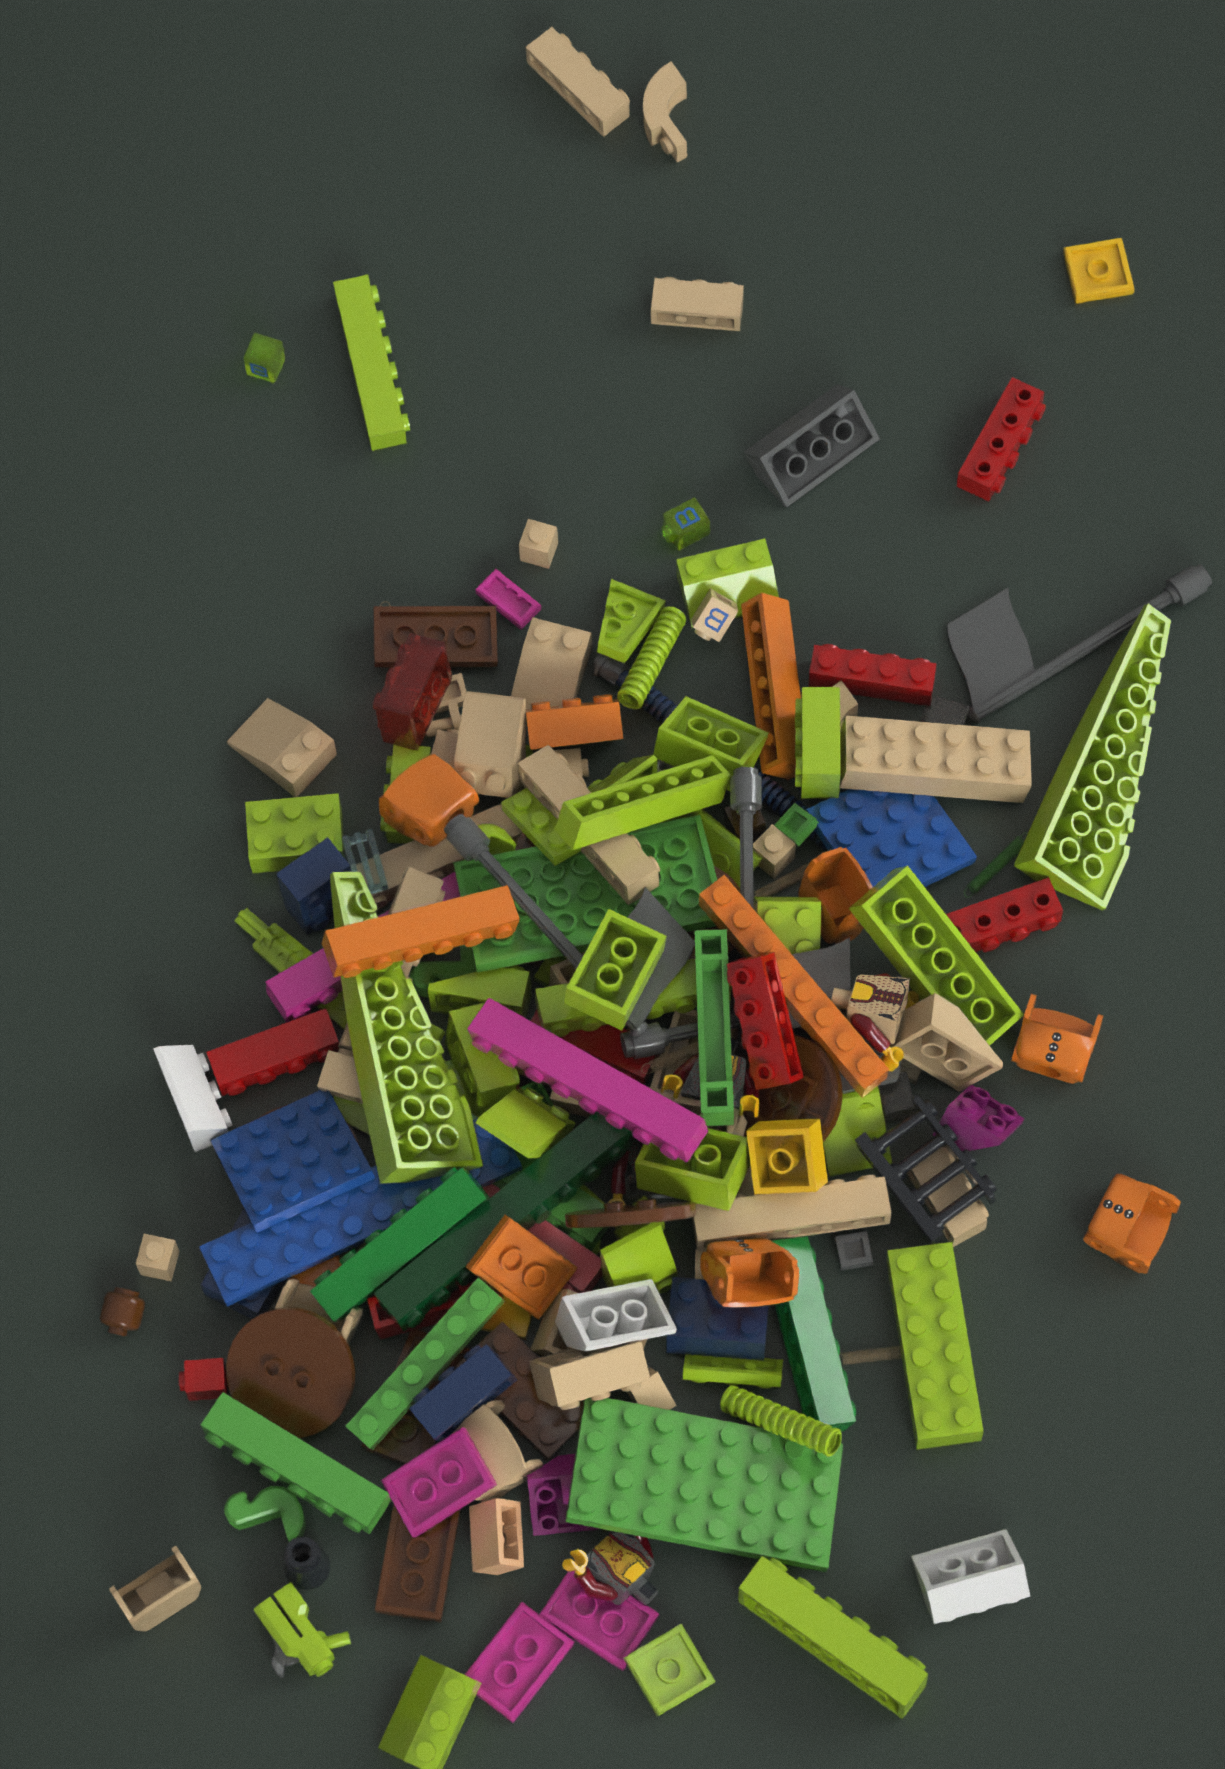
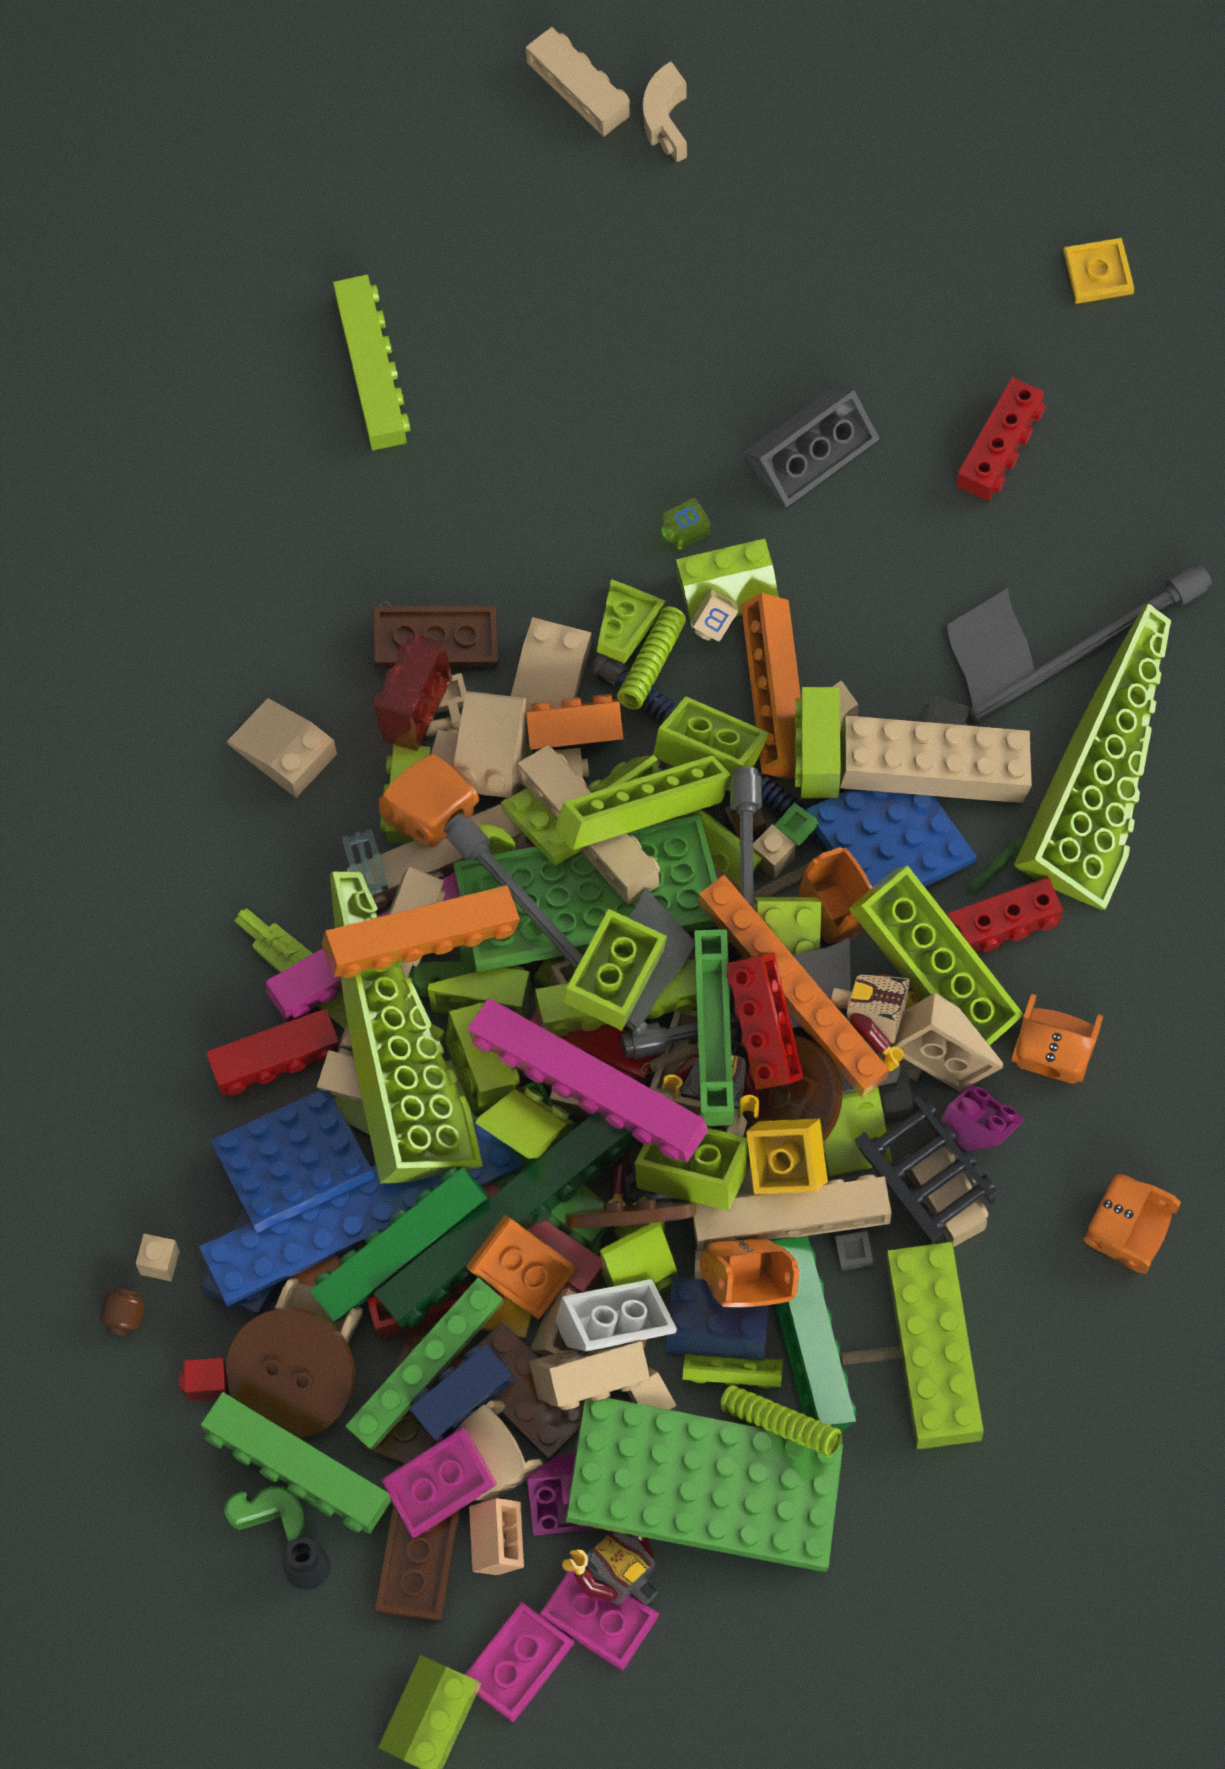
tan piece [109,1546,202,1631] -> none
white slope [153,1045,233,1152] -> none
clear neon green brick [243,333,286,383] -> none
lime brick [245,793,345,873] -> none
lime piece [253,1583,351,1678] -> none
dark blue brick [276,837,352,935] -> none
dark pink plate [475,569,541,630] -> none
tan brick [519,519,558,569] -> none
lime tile [623,1624,716,1717] -> none
tan brick [651,277,744,331] -> none
lime brick [738,1556,928,1719] -> none
red brick [809,644,937,706] -> none
white slope [911,1529,1030,1624] -> none

